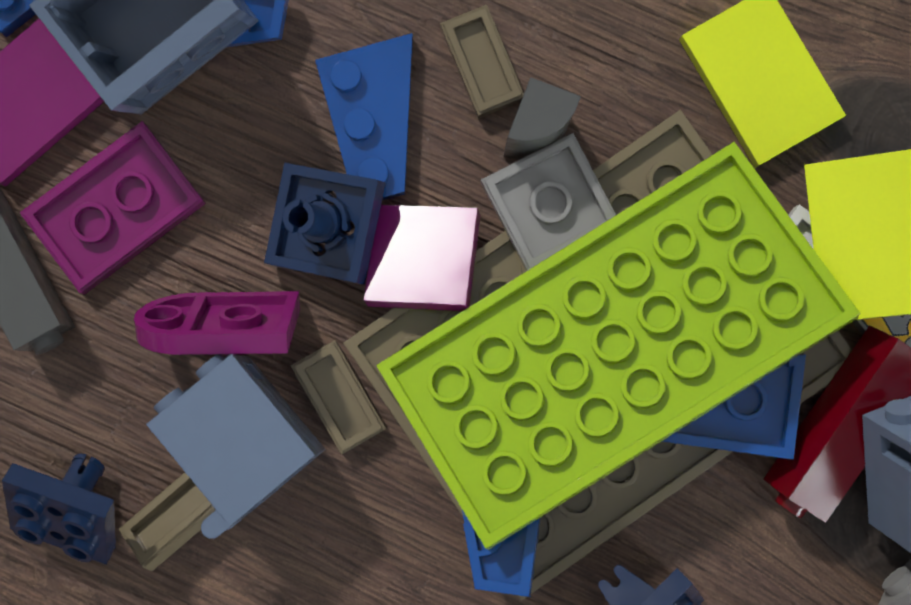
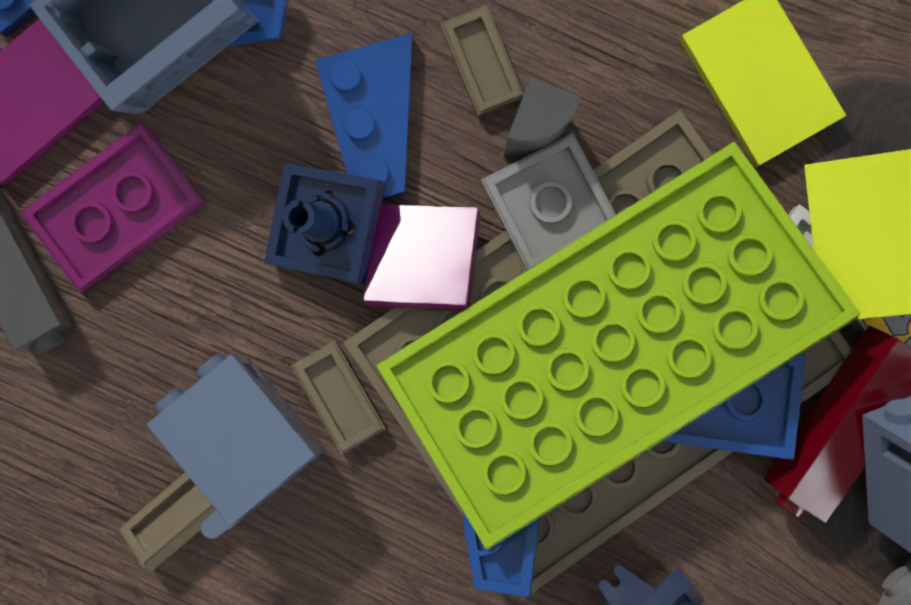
dark blue plate [2,454,116,565] -> none
magenta tile [134,291,300,355] -> none

